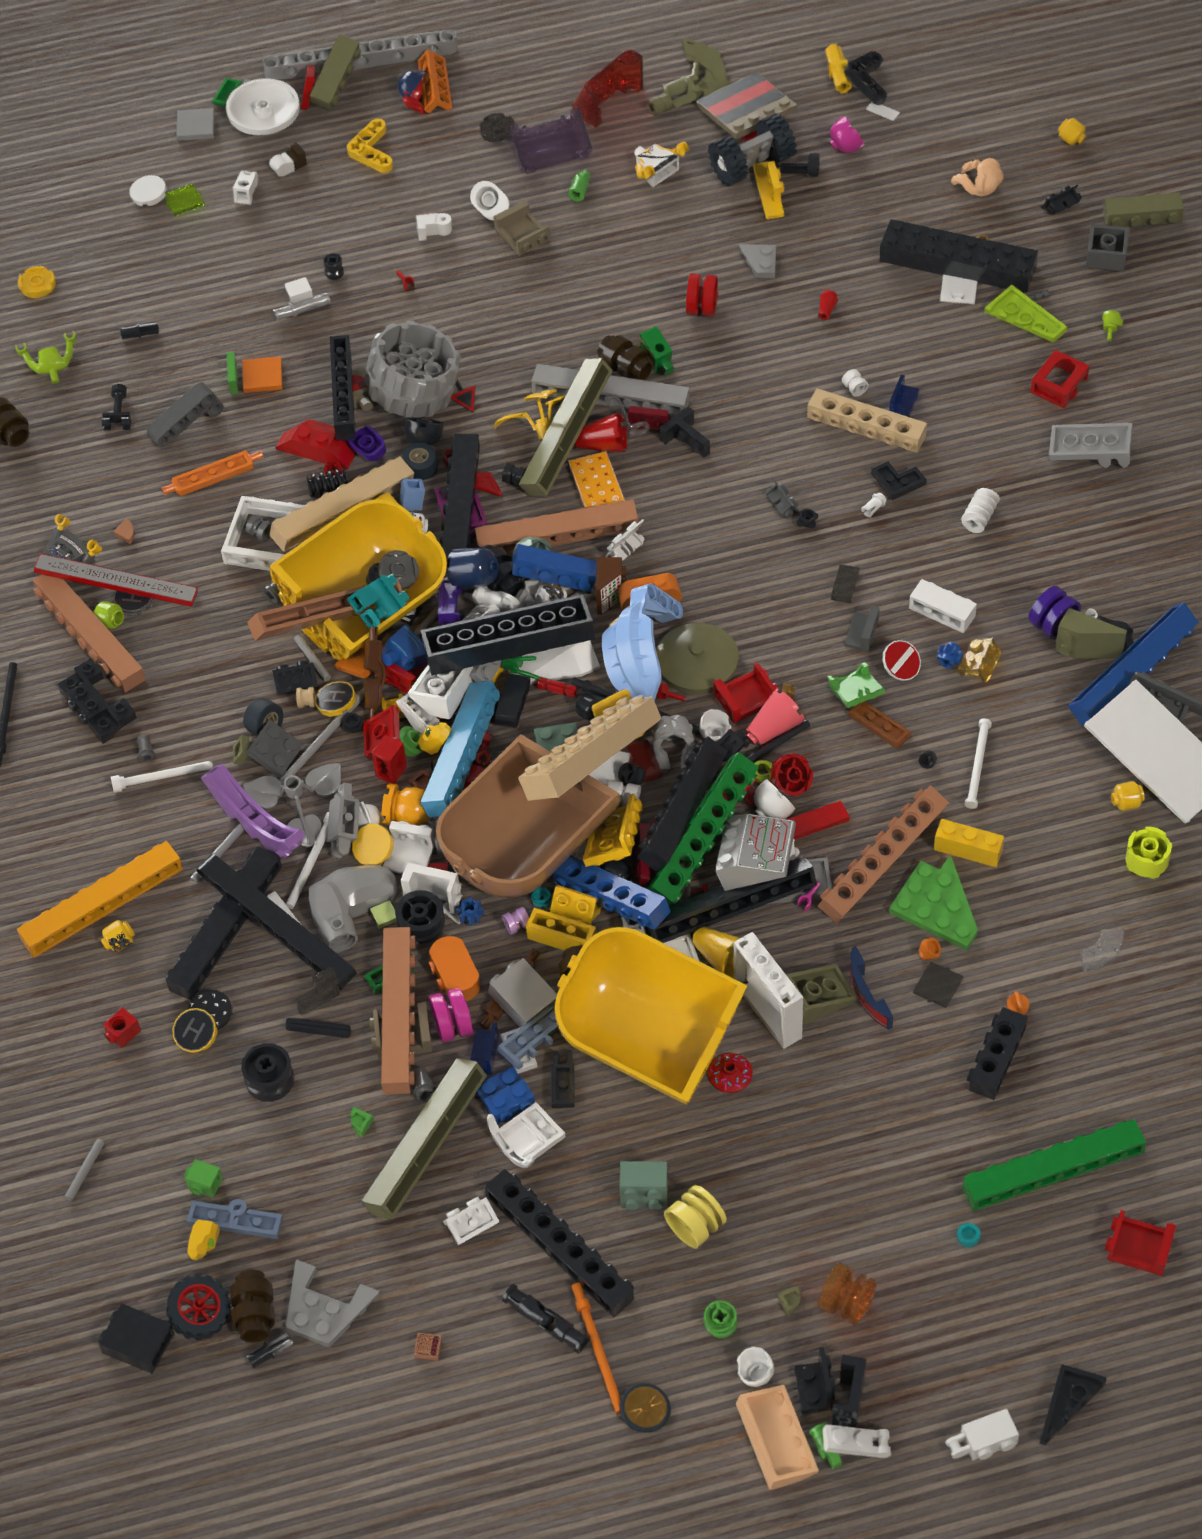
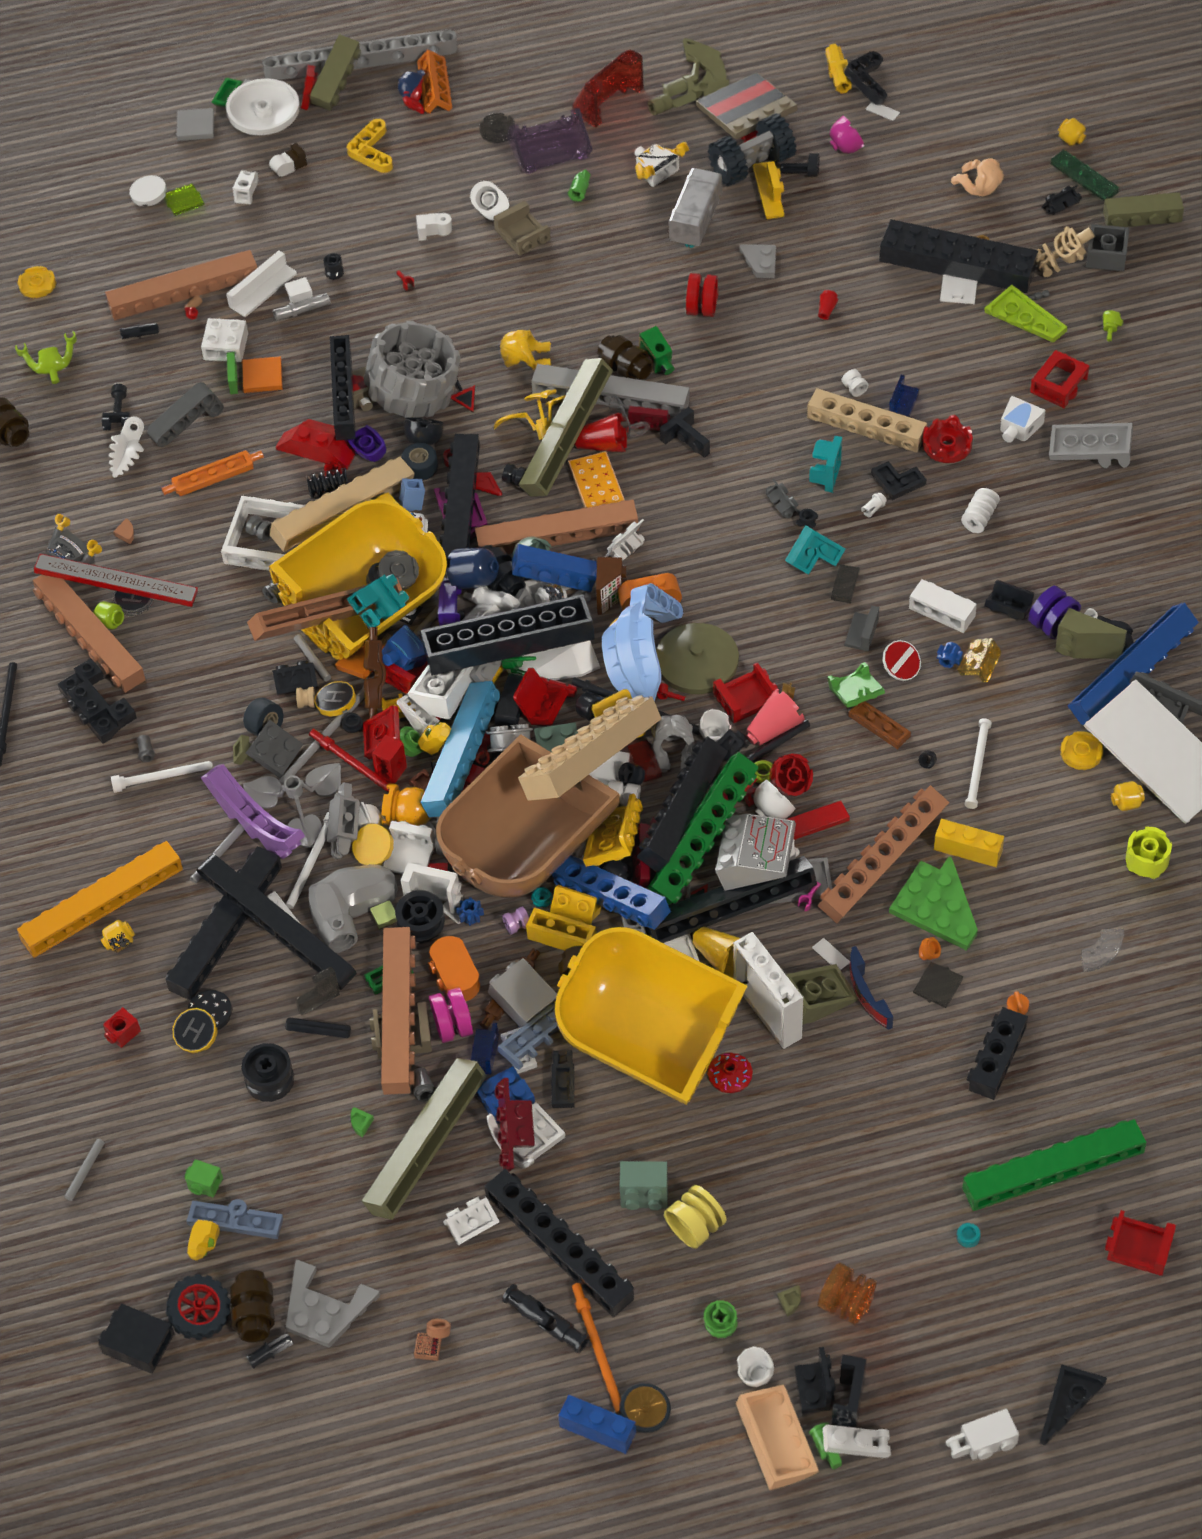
none -> nougat brick [105,250,257,321]
none -> white plant [109,416,144,478]
none -> arm [184,296,202,320]
none -> white brick [201,318,248,362]
none -> white panel [226,250,297,317]
none -> red bar [309,729,390,793]
none -> nougat tile [427,1319,451,1339]
none -> light grey wheel [486,724,533,752]
none -> dark red bracket [495,1078,535,1172]
none -> yellow hair [500,330,551,371]
none -> red bracket [513,668,568,725]
none -> blue brick [558,1395,636,1454]
none -> flat silver piece [669,168,722,248]
none -> teal panel [785,525,846,575]
none -> teal panel [809,436,842,493]
none -> white sticker [812,938,850,970]
none -> red plate [923,415,973,463]
none -> black bracket [984,580,1035,620]
none -> white torso [1000,396,1045,443]
none -> tan torso [1037,226,1095,277]
none -> clear green plate [1051,150,1119,201]
none -> yellow tile [1060,731,1103,770]

